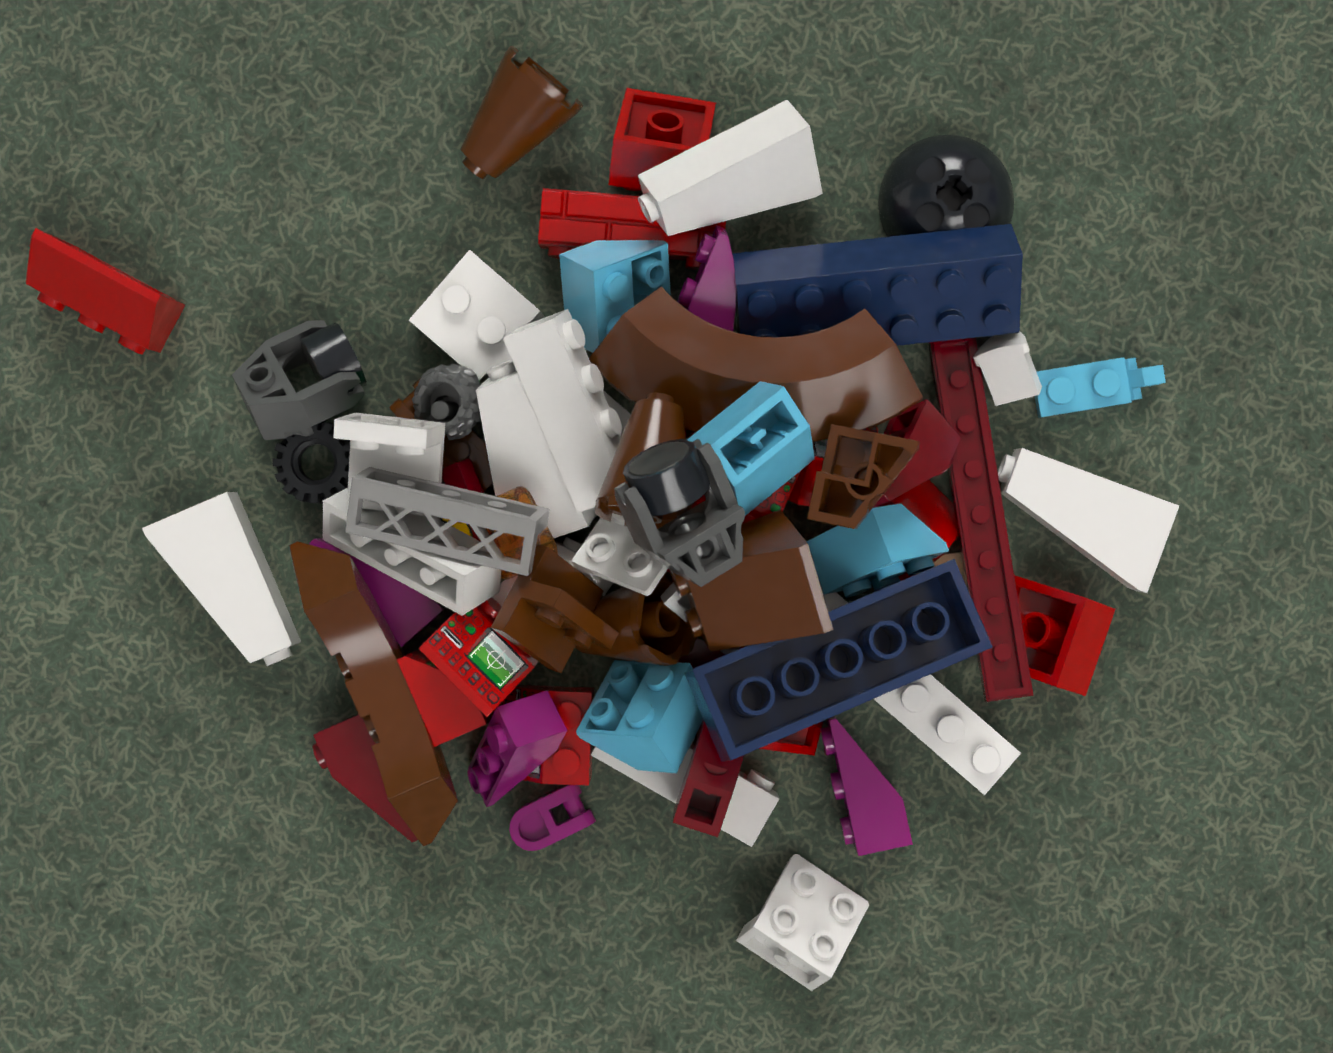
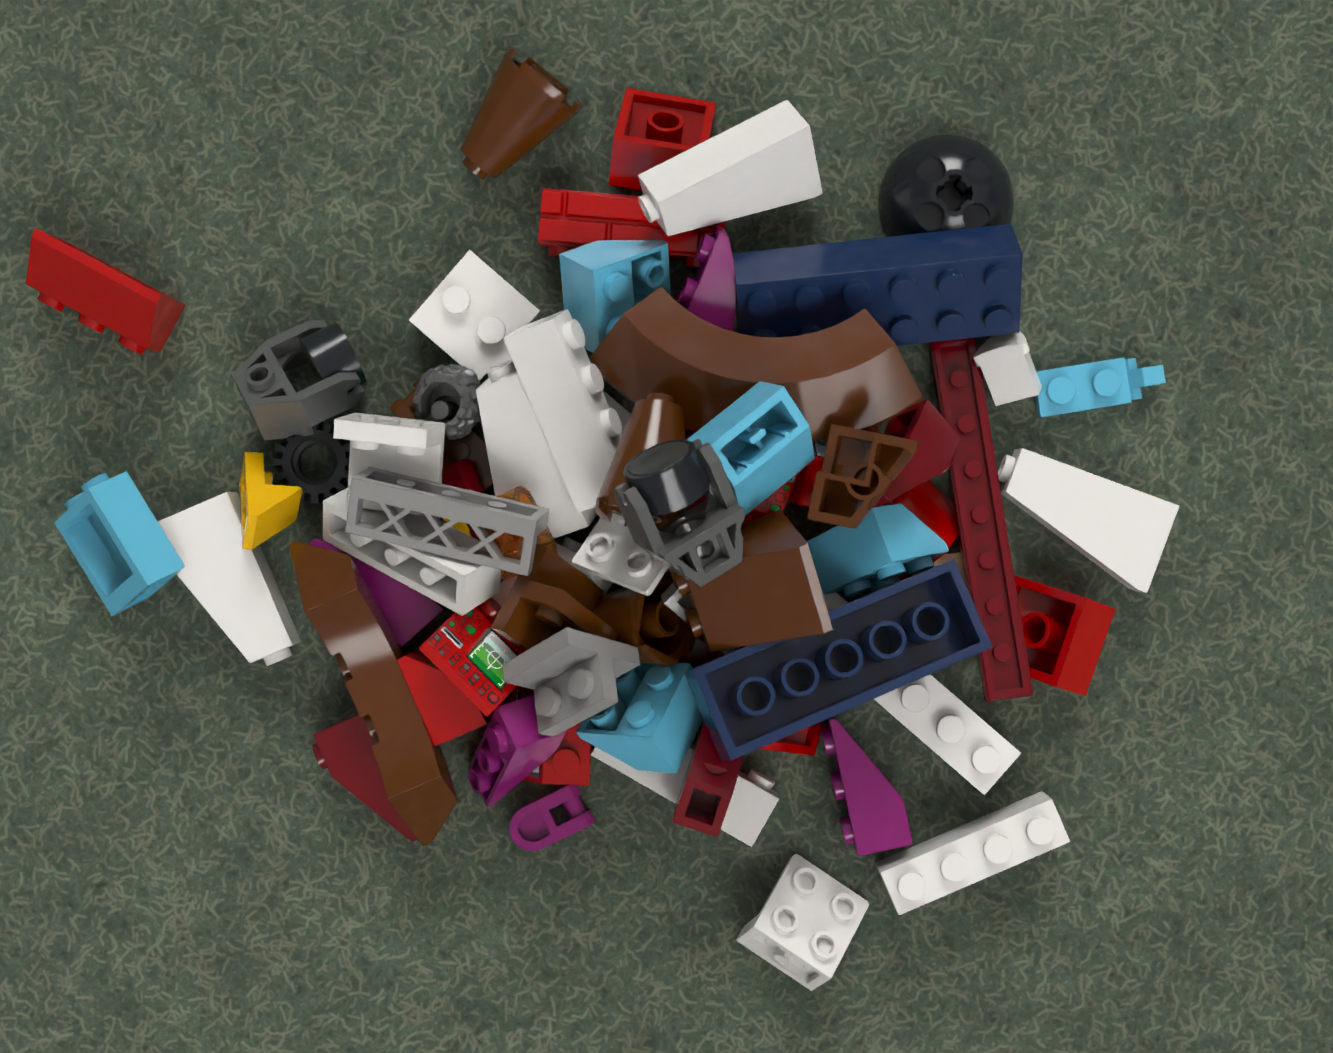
none -> medium azure window [54,471,185,616]
none -> yellow slope [239,452,302,550]
none -> light grey bracket [503,627,640,737]
none -> white brick [875,791,1070,915]

